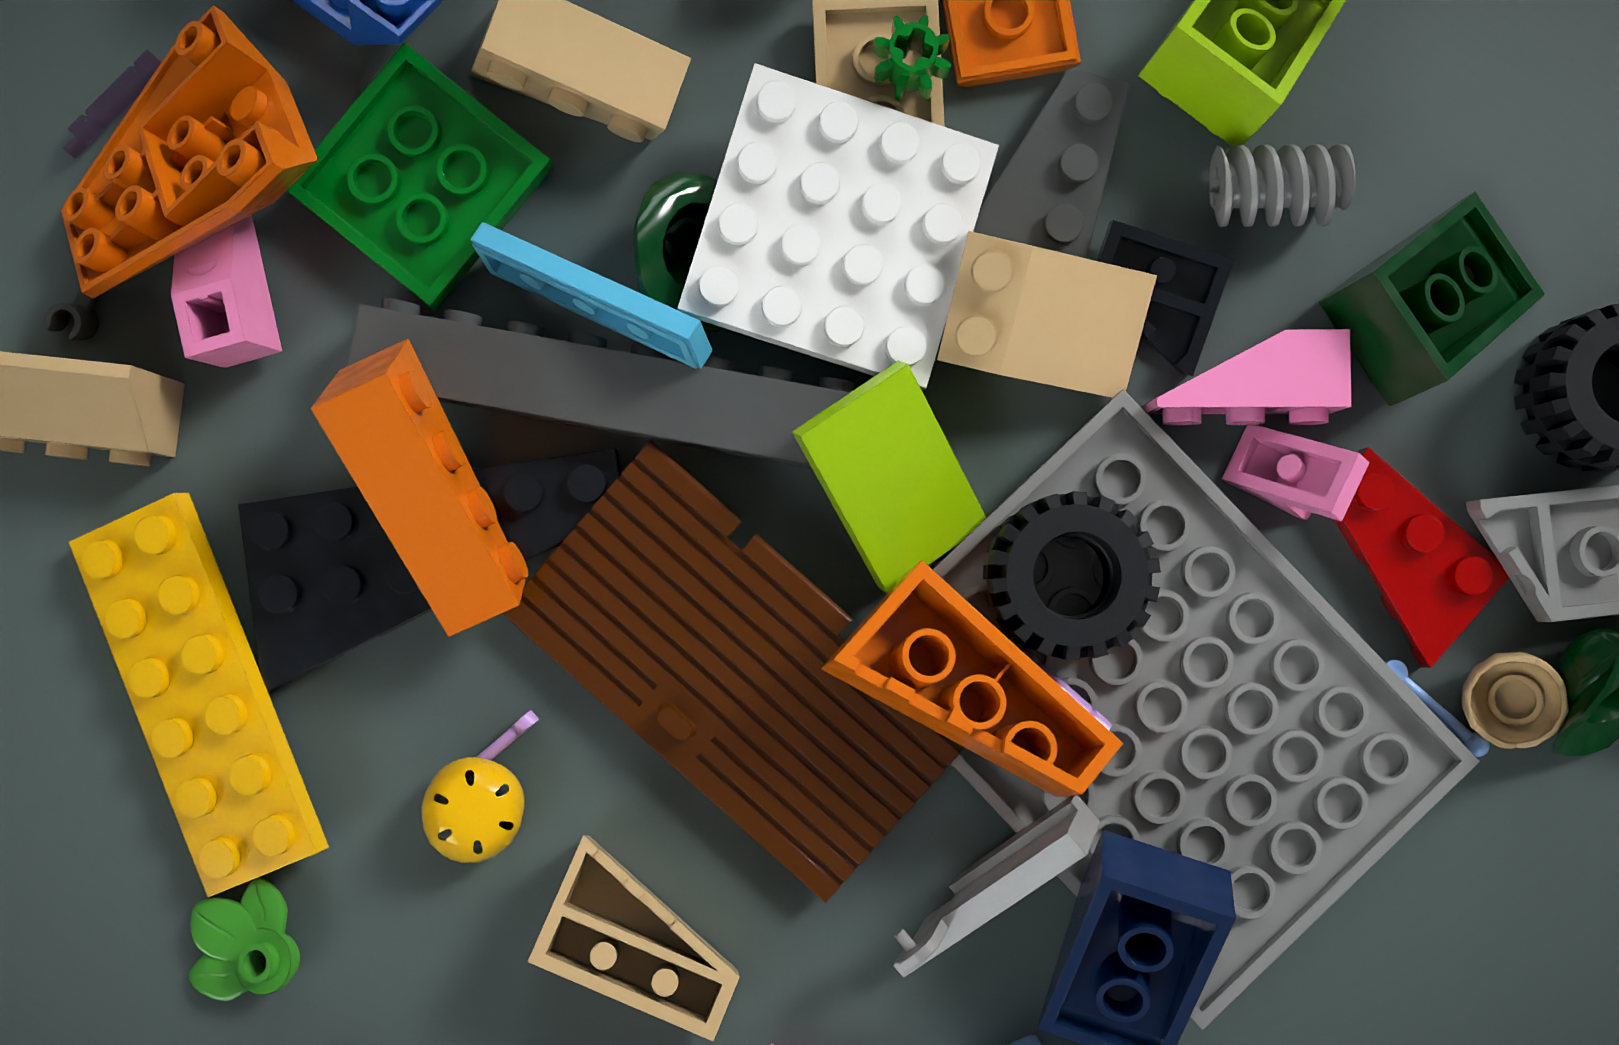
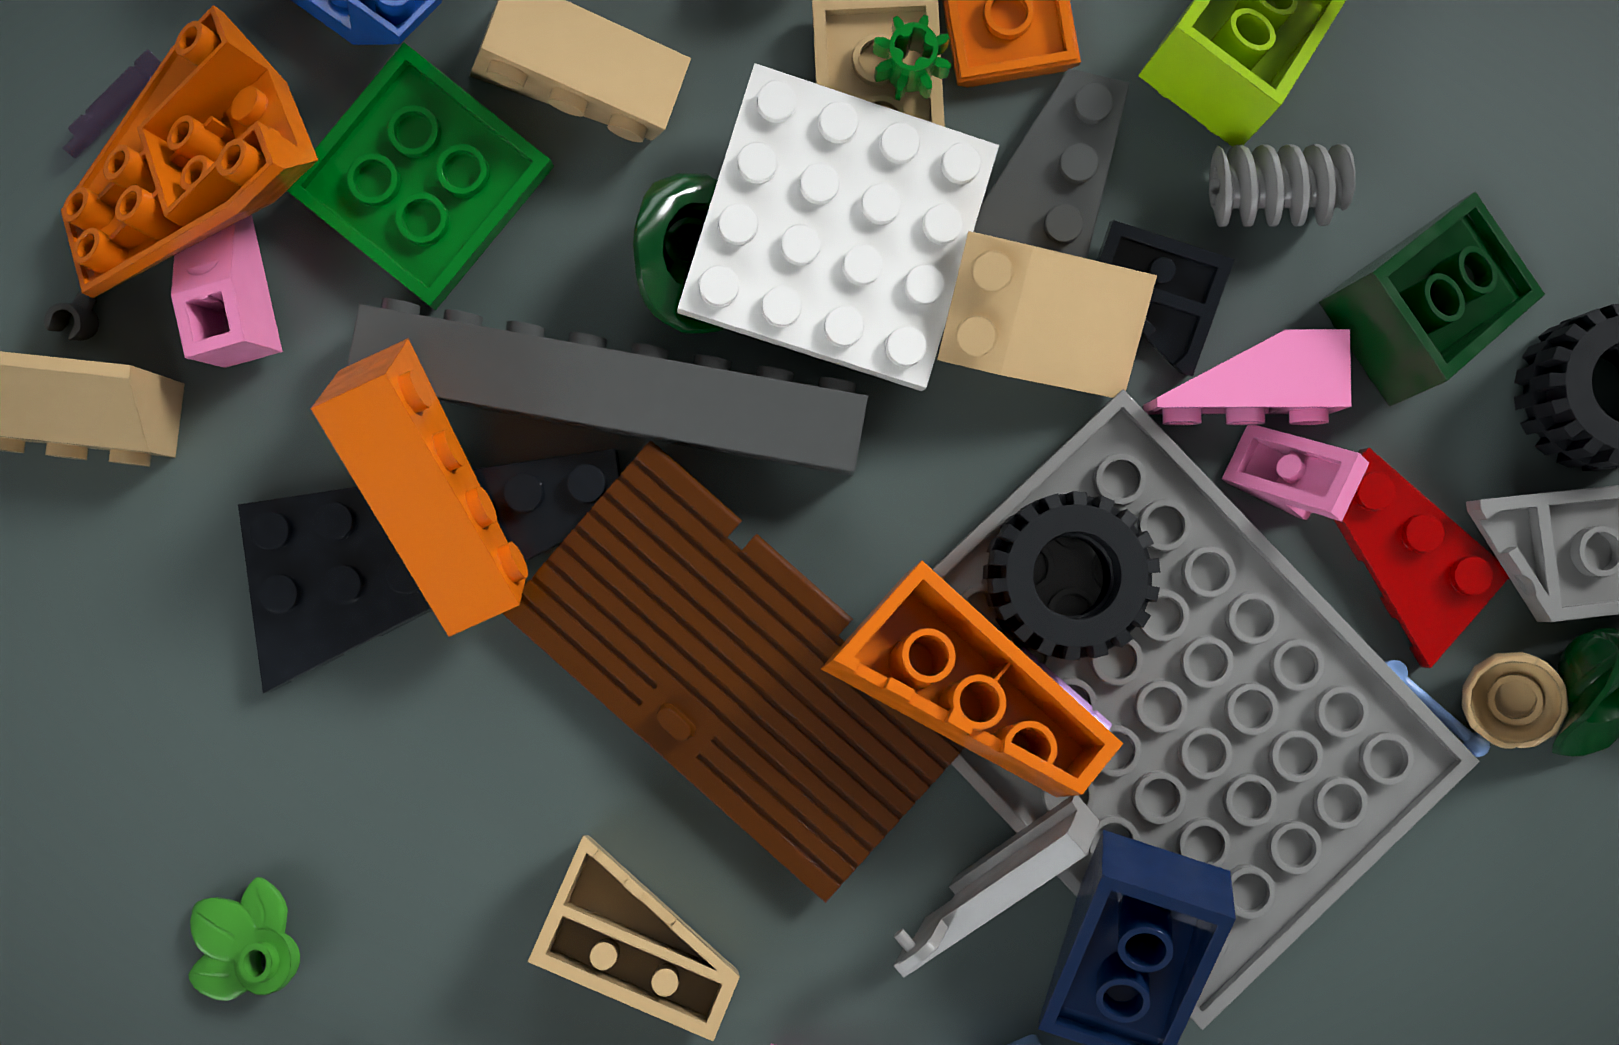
yellow plate [69,492,329,897] -> none
yellow helmet [421,757,525,863] -> none
lavender hinge [434,710,540,804] -> none
medium azure tile [470,222,713,369] -> none
lime tile [792,360,986,593] -> none

